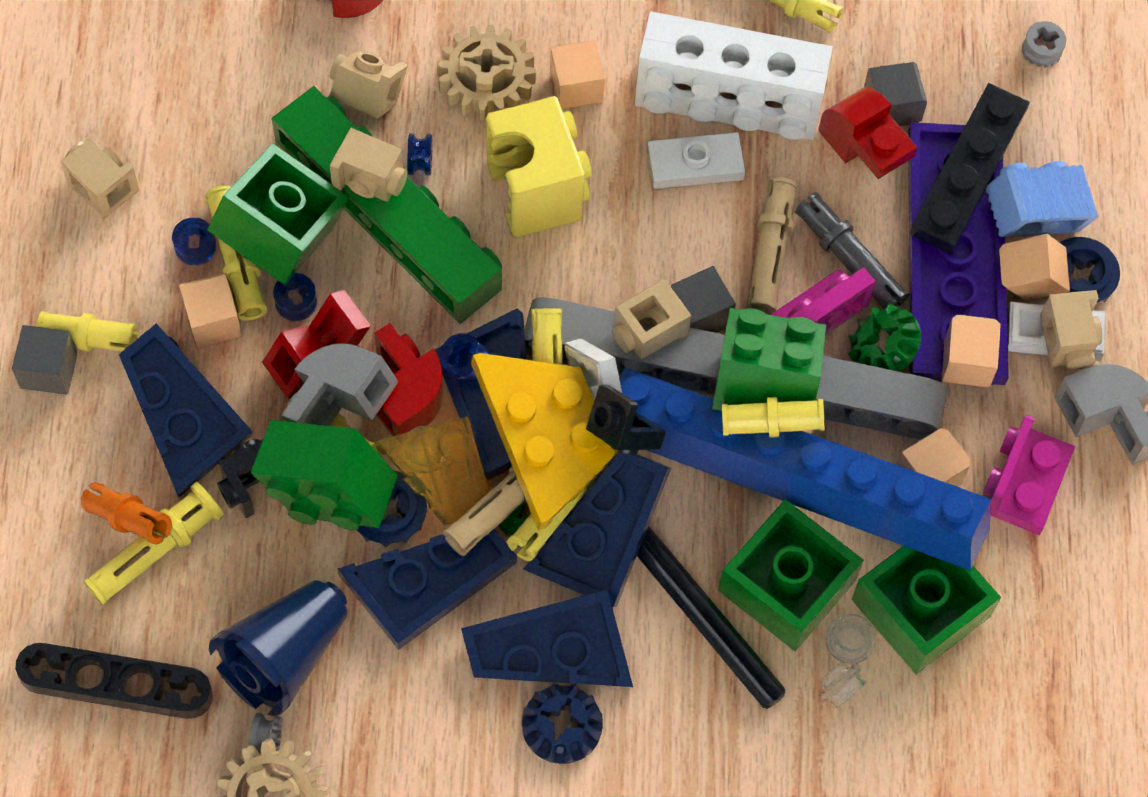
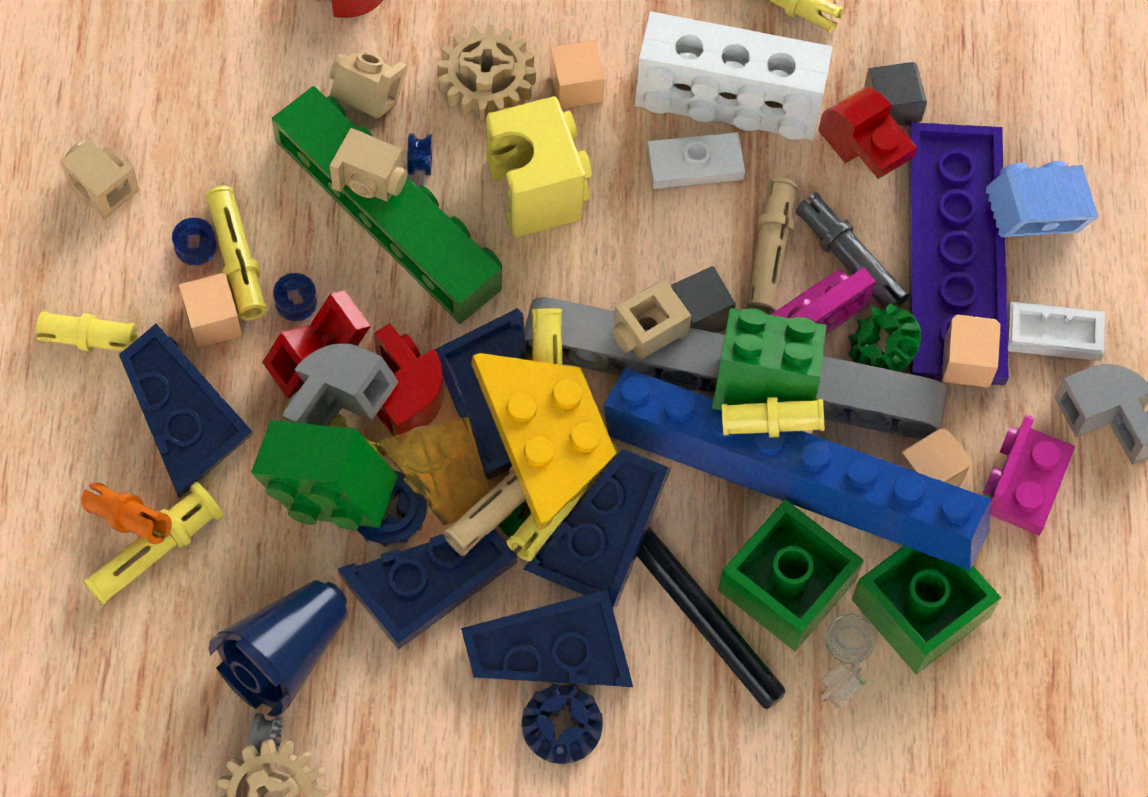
dark grey piece [12,325,77,395] -> none
black beam [15,643,213,719] -> none
green brick [207,143,350,285] -> none
black bracket [217,439,263,518] -> none
clear blue bush [439,333,487,382] -> none
white plate [564,338,622,400] -> none
black bracket [586,385,666,455] -> none
black plate [909,83,1030,254] -> none
light nougat piece [999,234,1070,301] -> none
light grey bush [1022,21,1066,68] -> none
tan brick [1040,290,1102,370] -> none
dark blue gear [1059,237,1120,303] -> none

